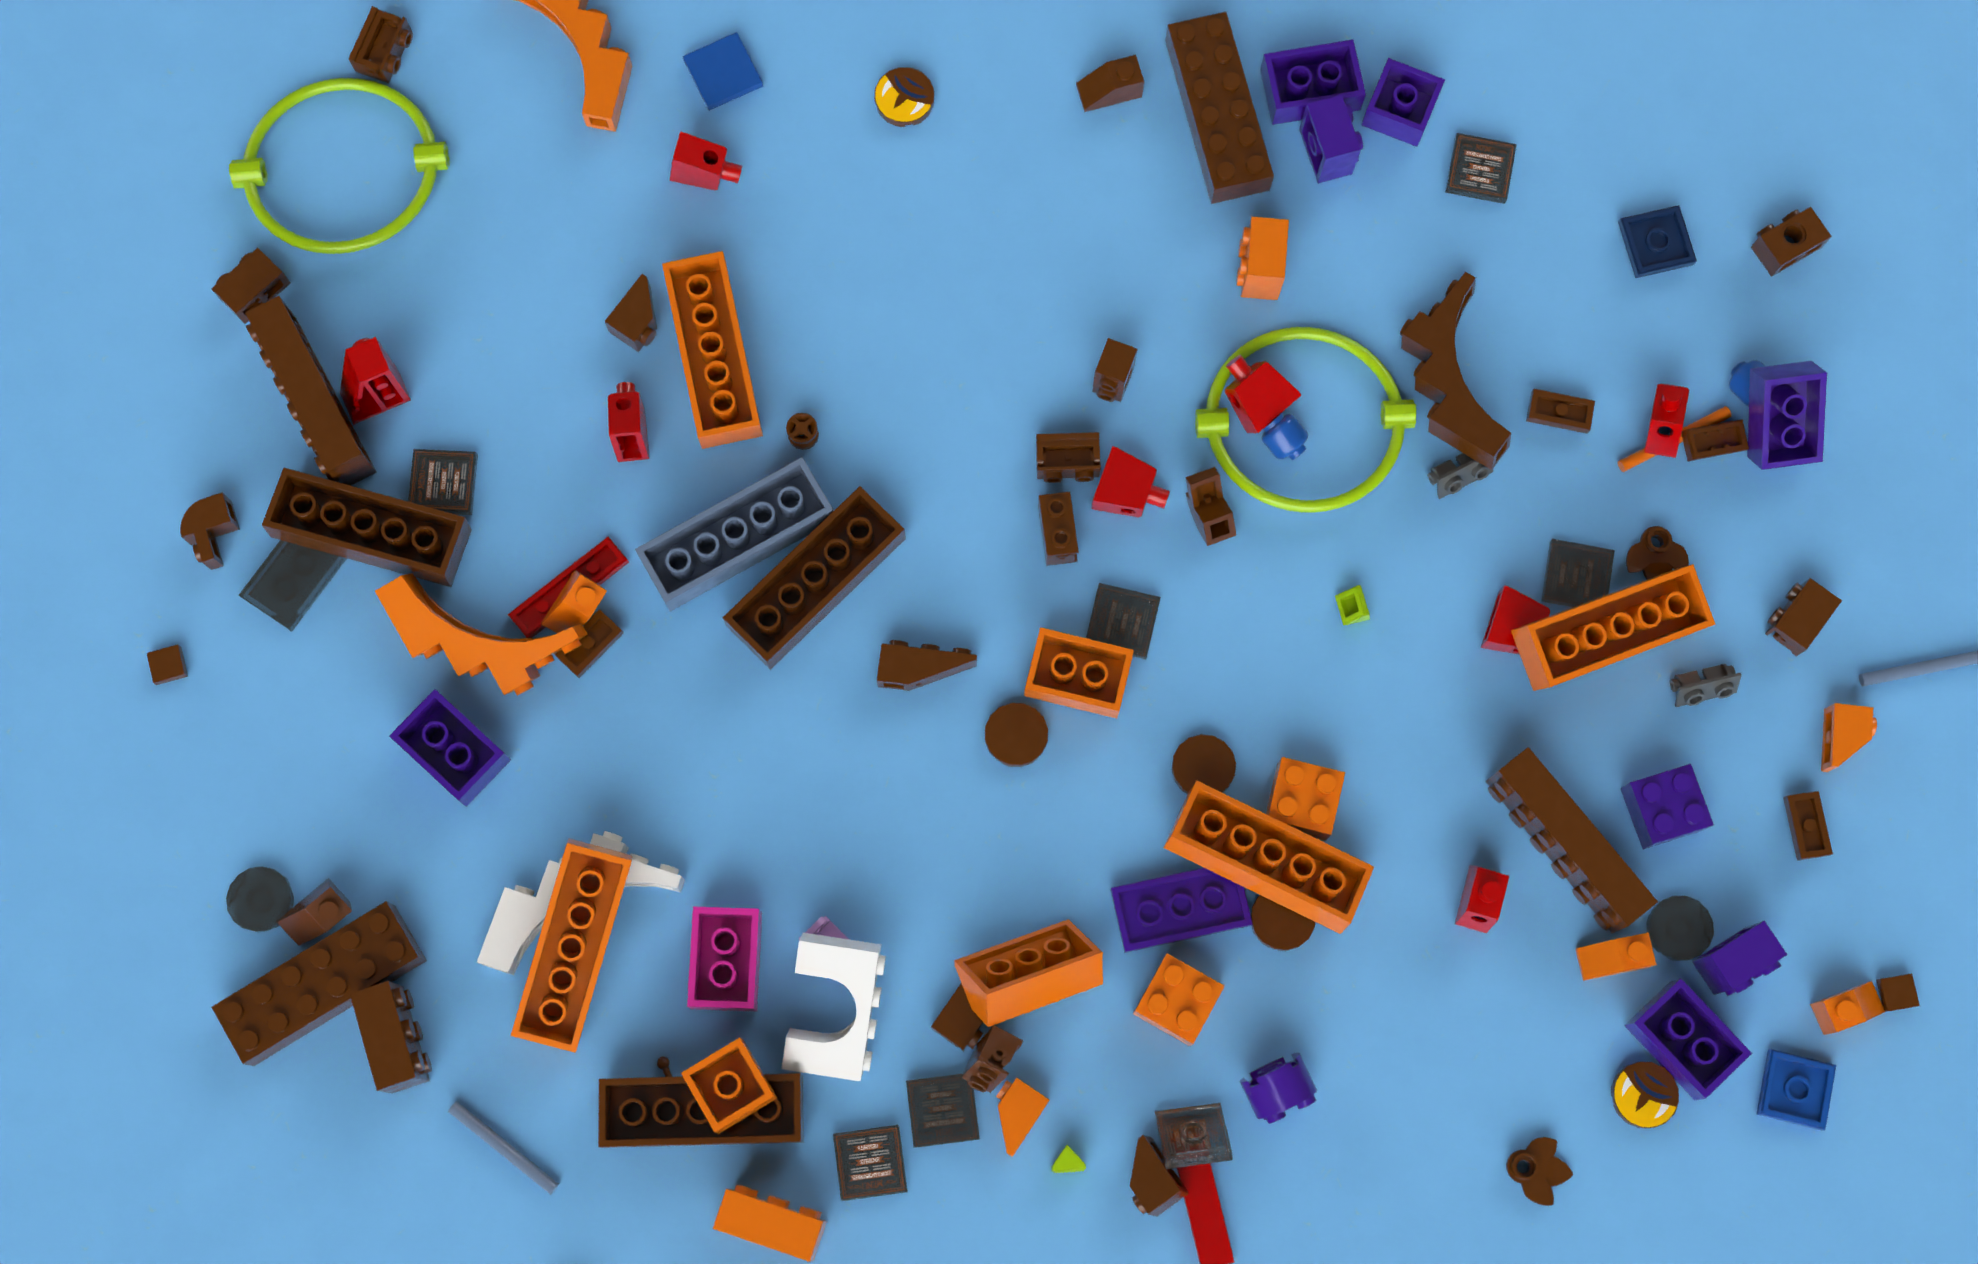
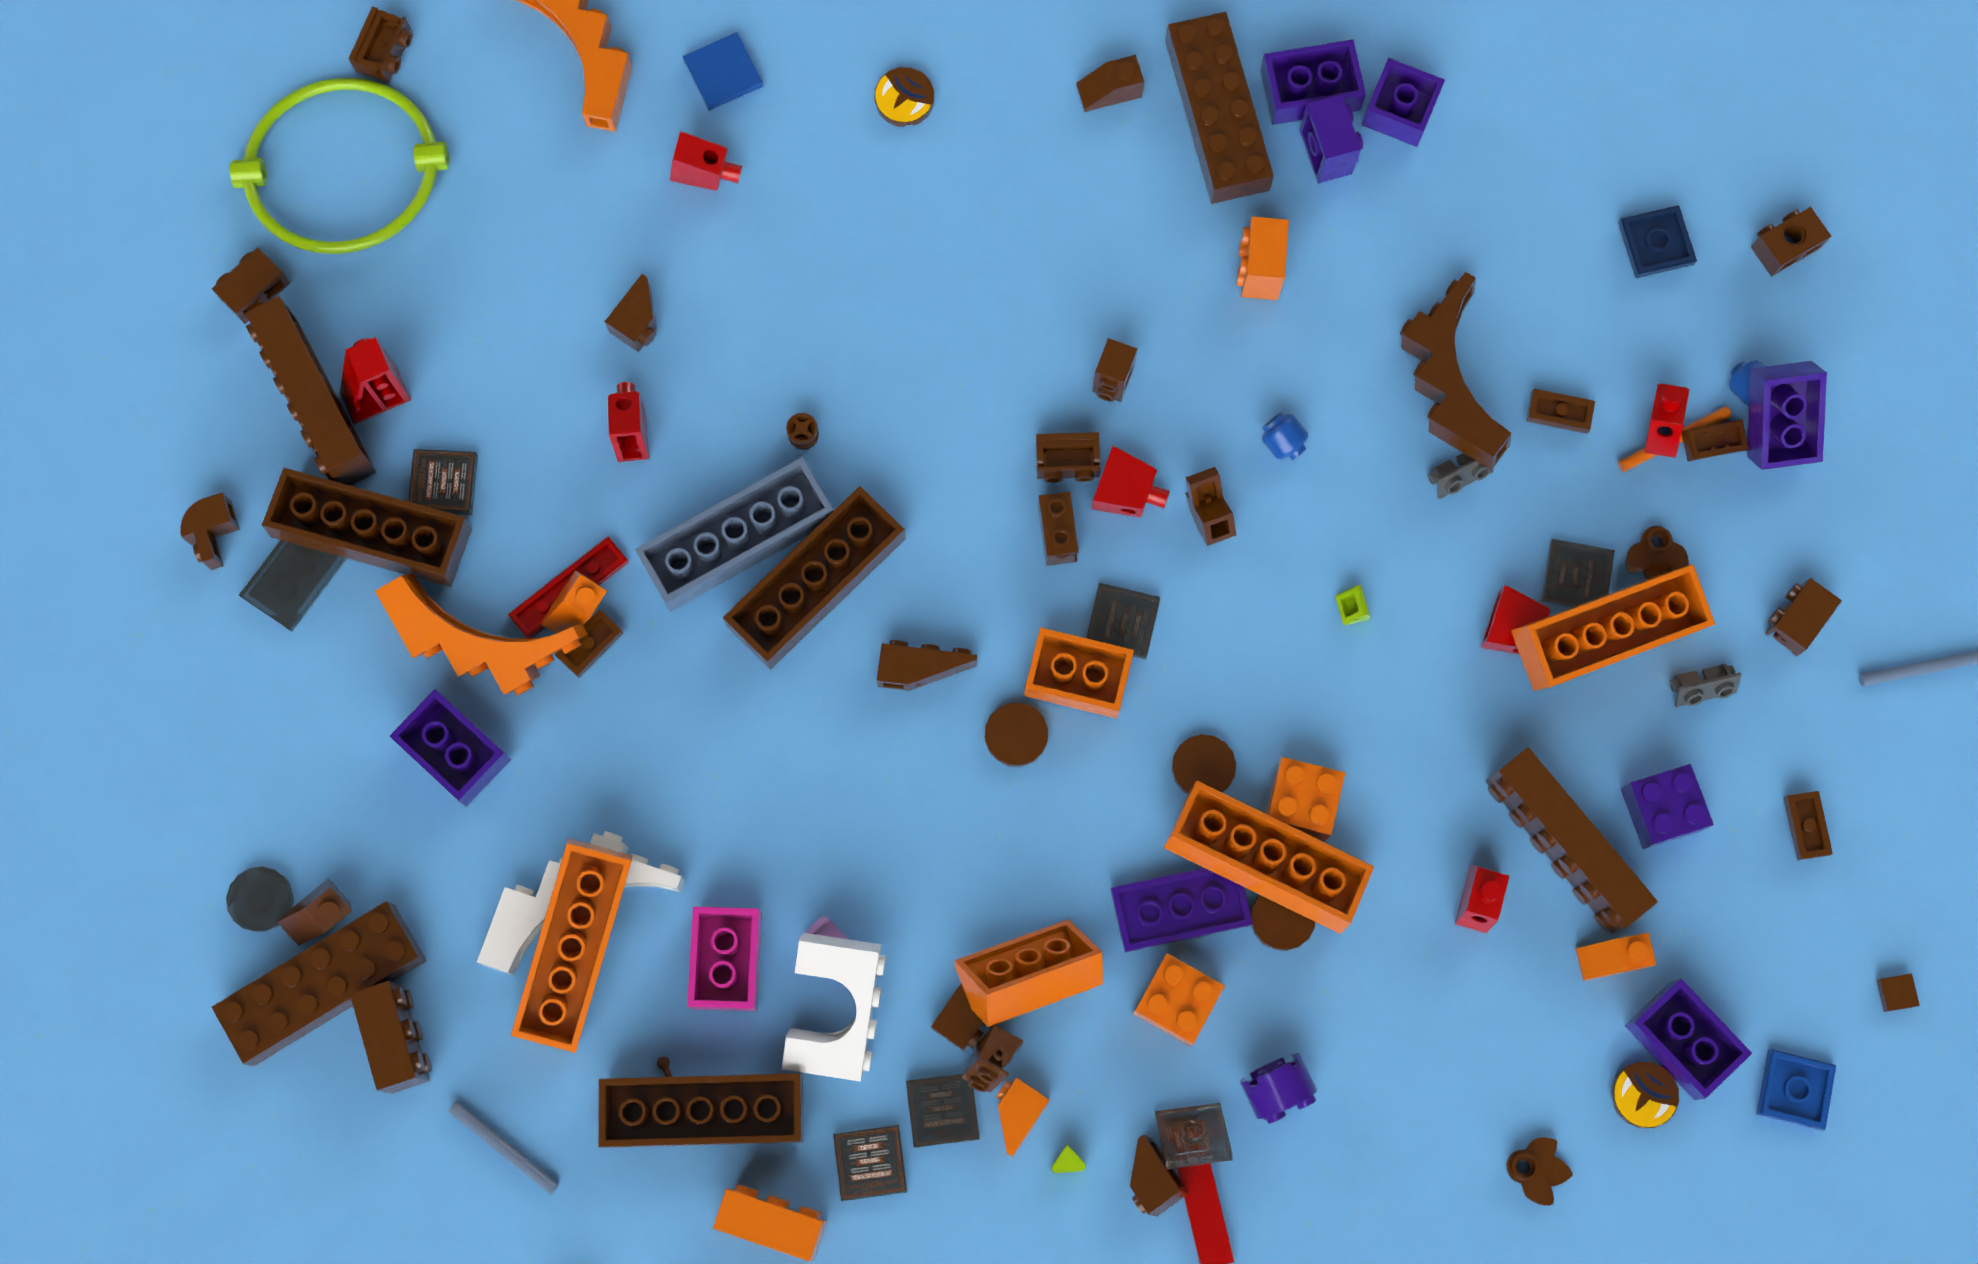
reddish brown tile [147,644,188,685] -> none
orange brick [662,251,763,449] -> none
orange brick [681,1037,777,1134] -> none
lime piece [1195,327,1417,513] -> none
red torso [1225,355,1301,433] -> none
clear smoke tile [1445,133,1517,204] -> none
clear smoke tile [1646,896,1714,961] -> none
dark purple brick [1691,921,1788,996] -> none
orange slope [1810,981,1885,1035] -> none
orange slope [1821,703,1877,772] -> none

